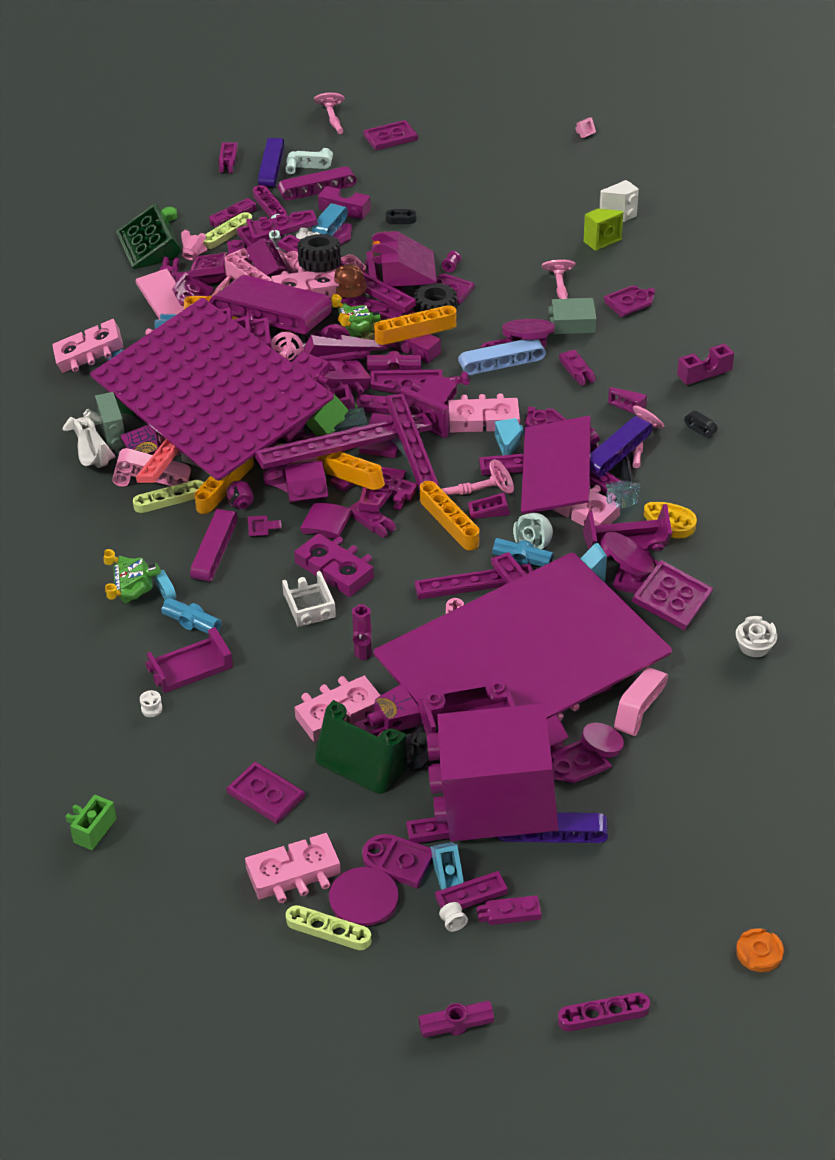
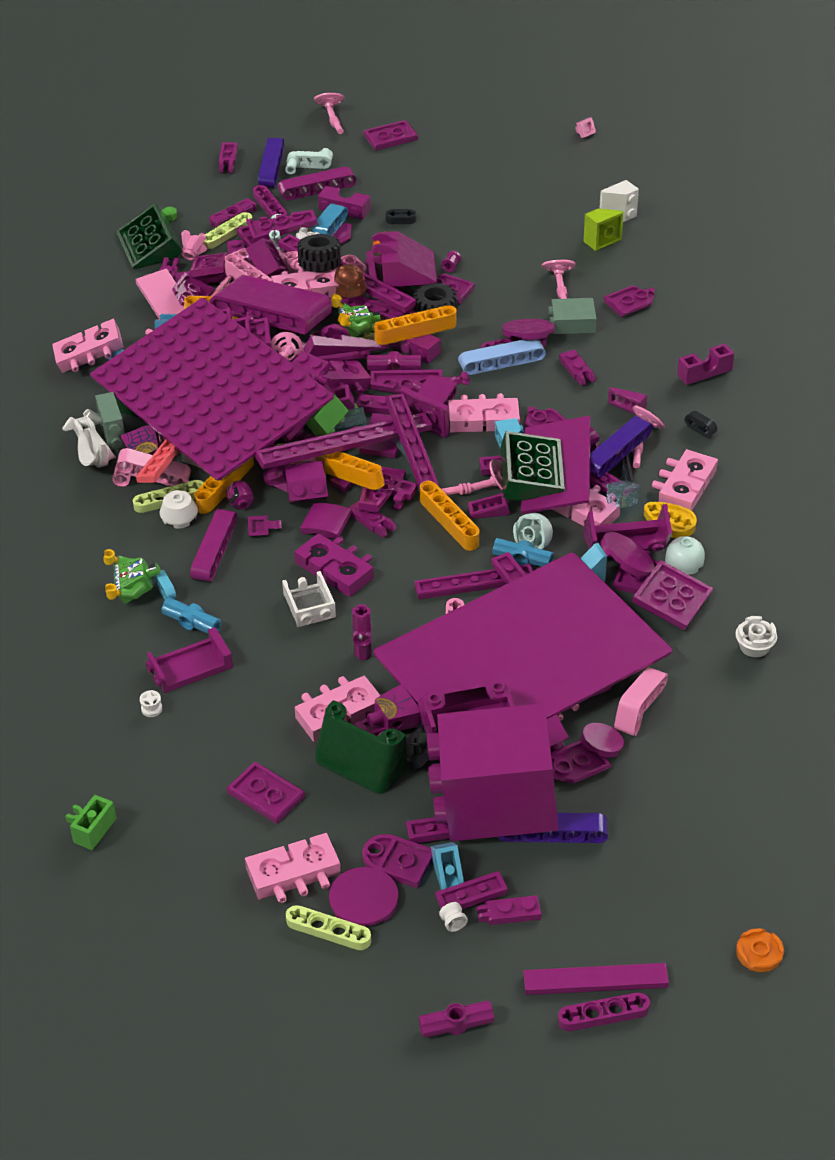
none -> white cone [160,490,198,529]
none -> dark green slope [500,431,565,501]
none -> magenta tile [523,963,669,995]
none -> bright pink piece [652,449,718,511]
none -> light aqua cylinder [665,536,705,575]

